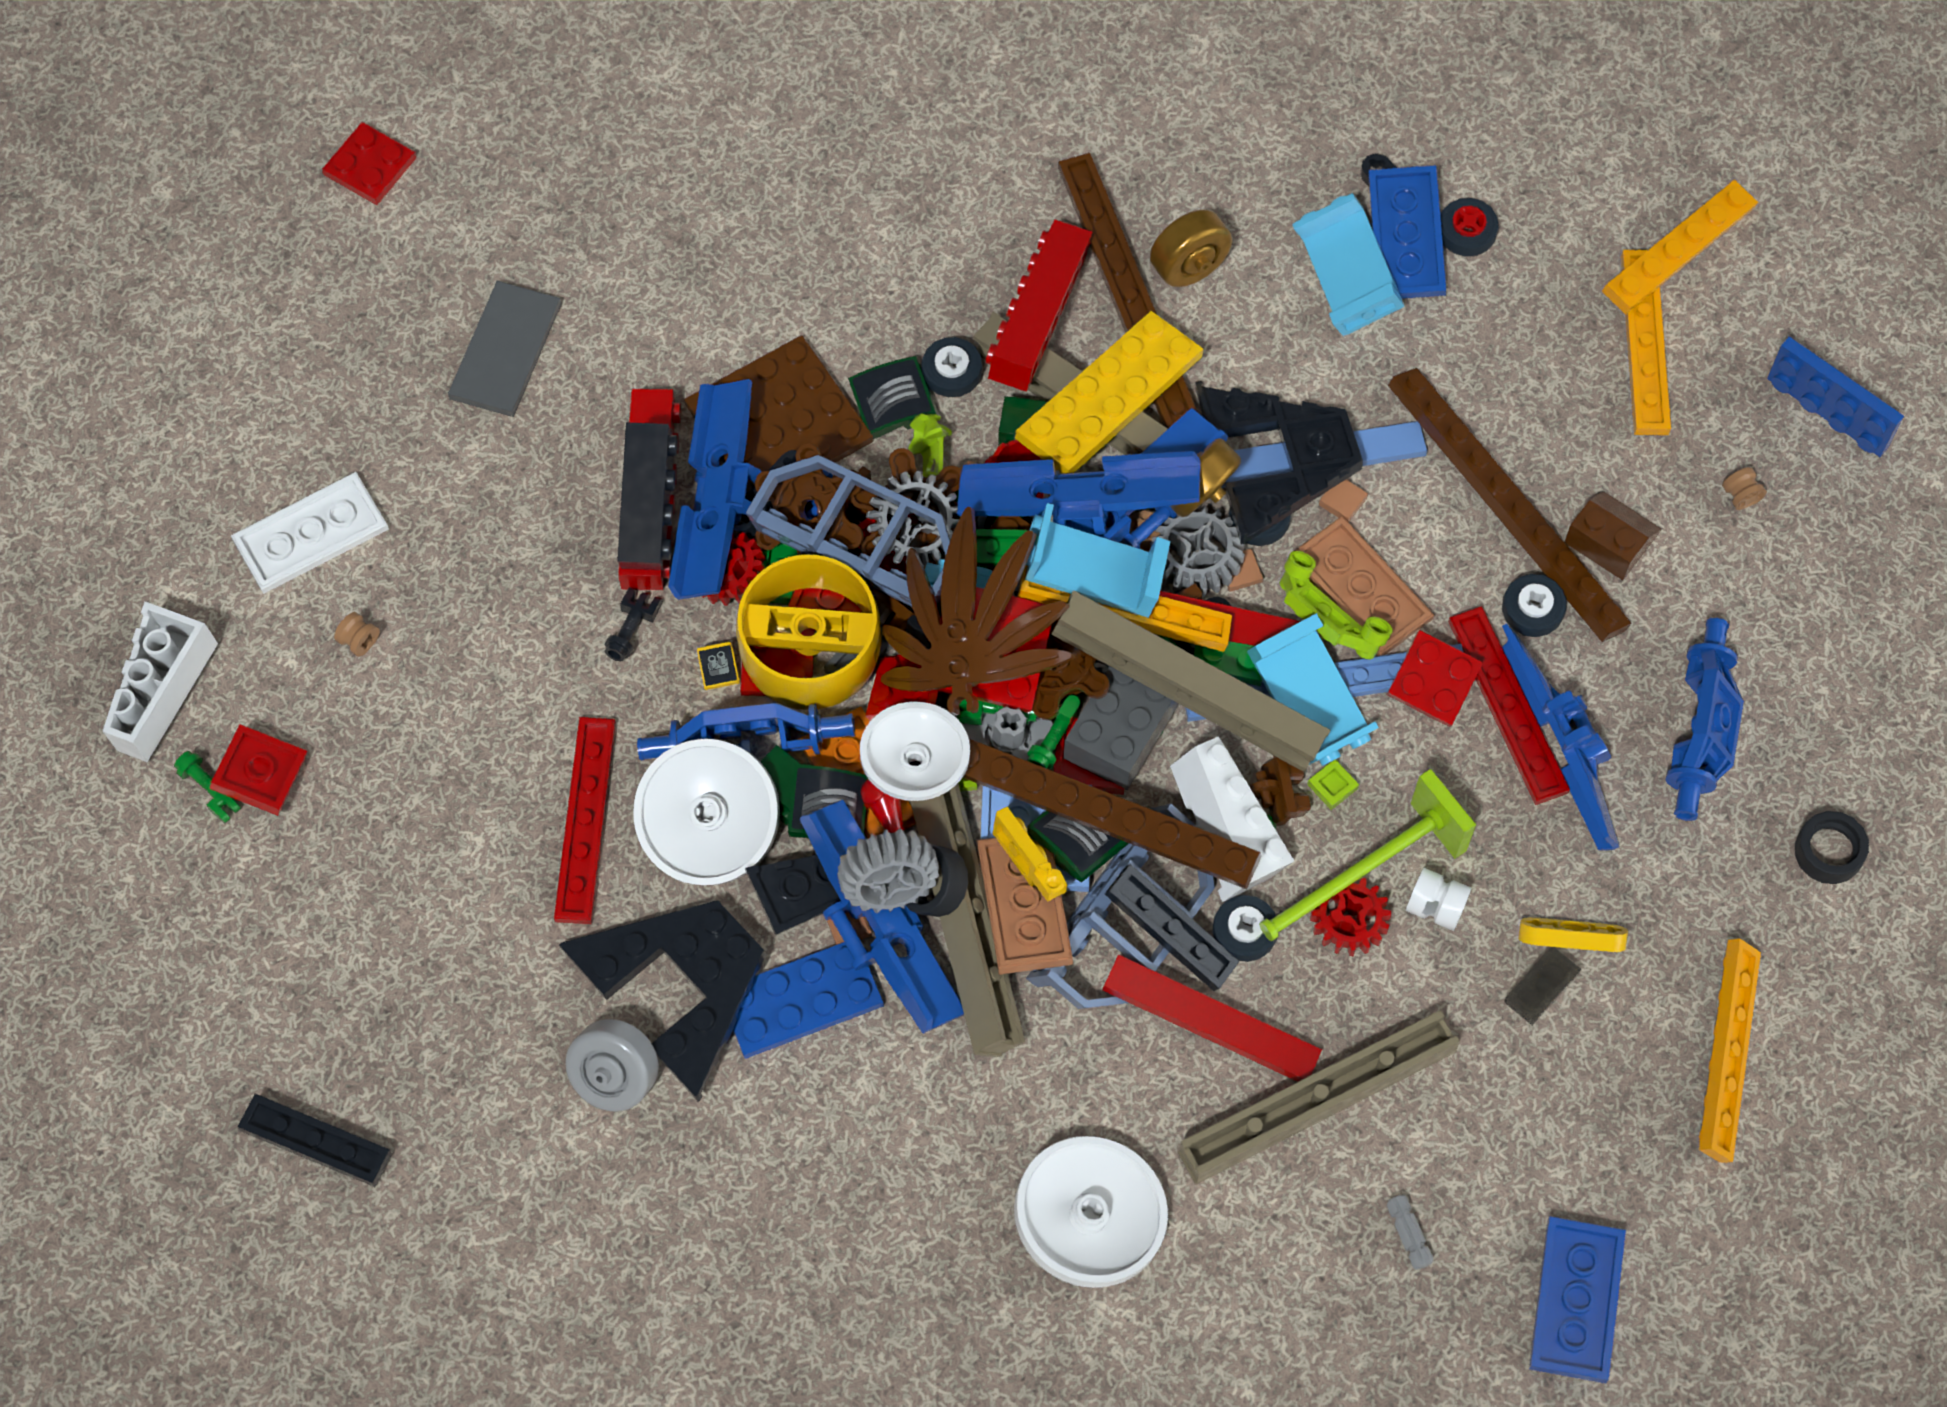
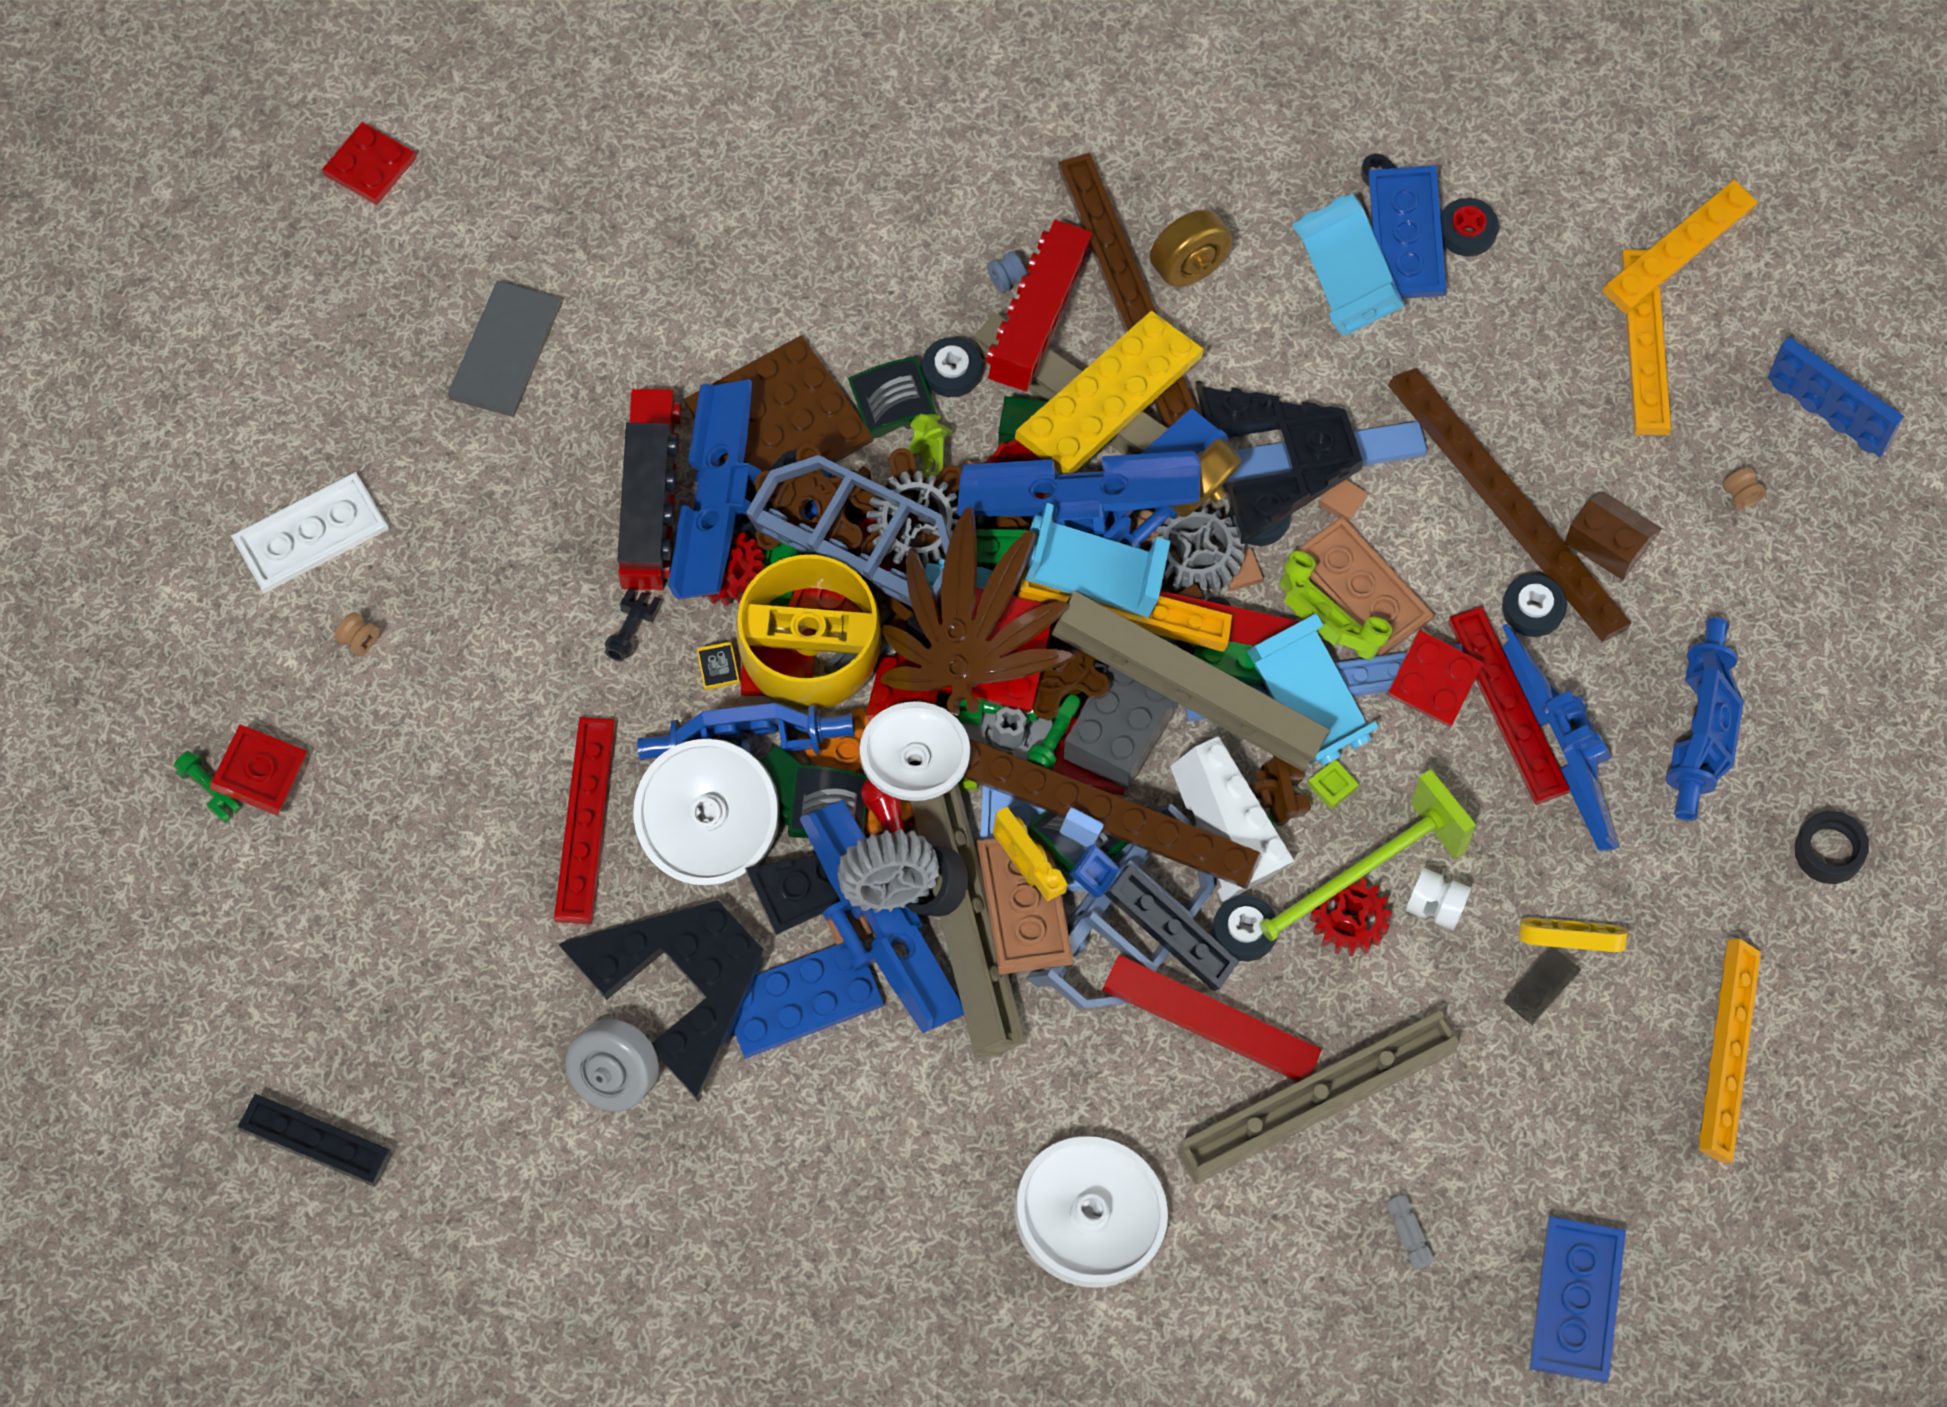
white wedge [103,602,218,762] -> none
none -> sand blue wheel [987,251,1027,293]
none -> light blue tile [1059,808,1104,847]
none -> blue tile [1069,845,1120,898]

